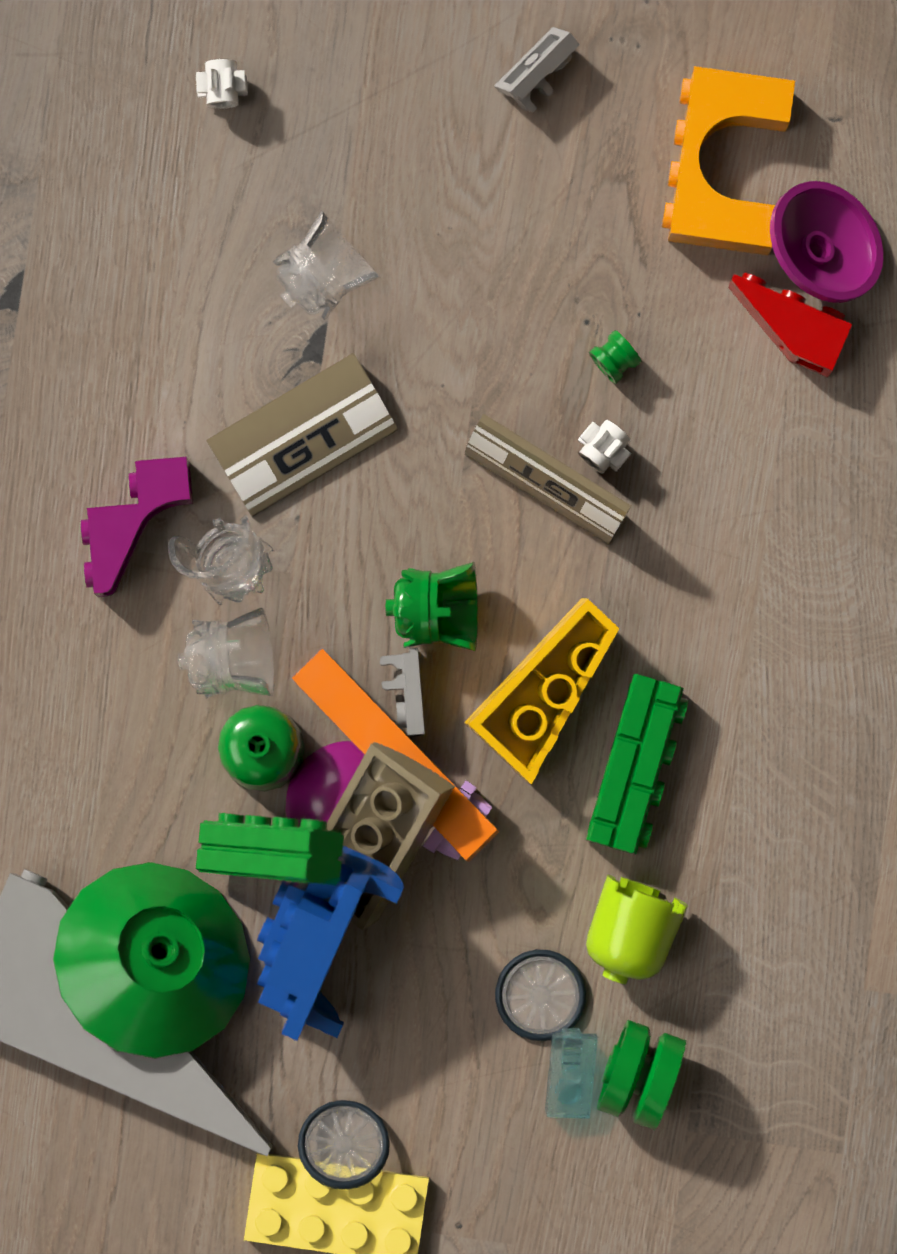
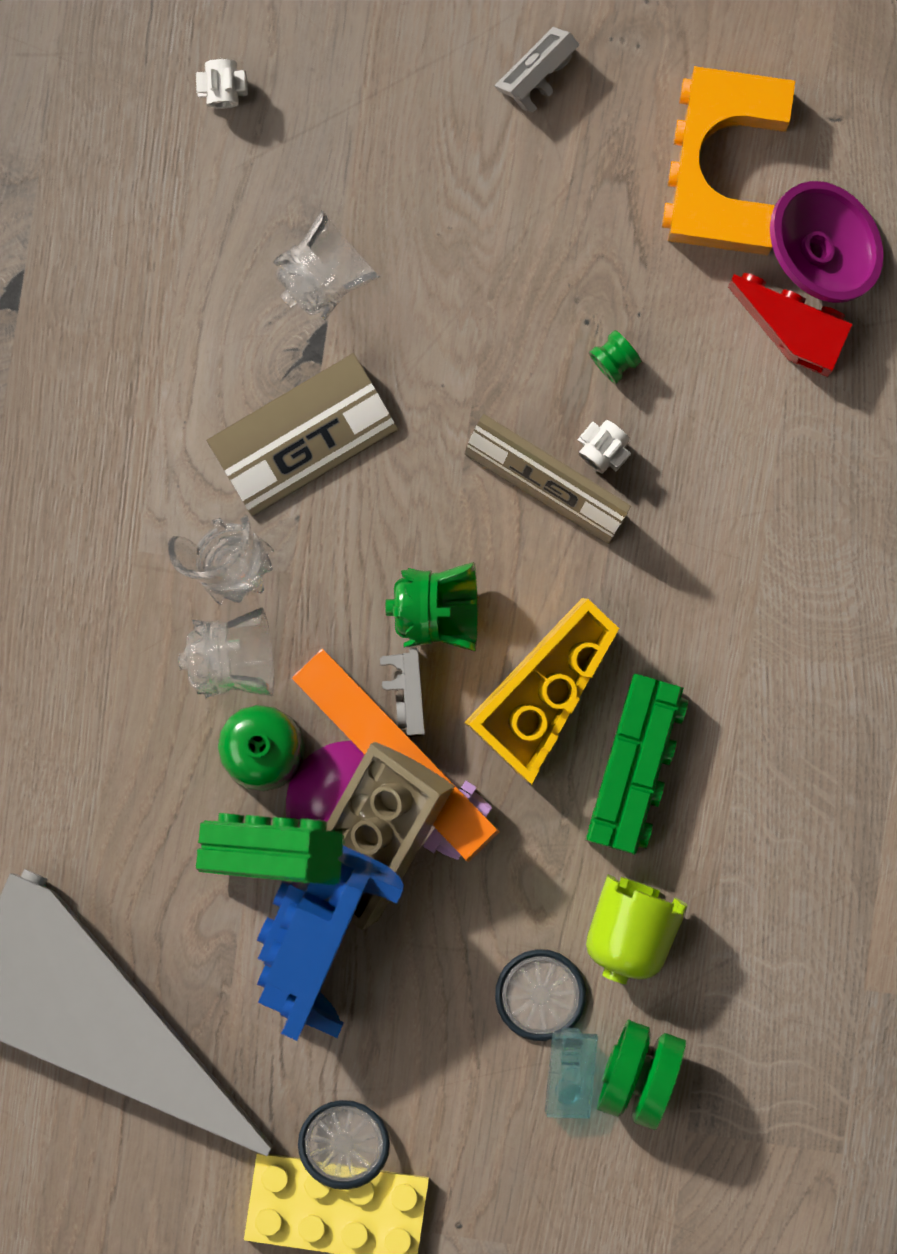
green dish [53,862,250,1059] -> none
magenta arch [81,456,193,597] -> none

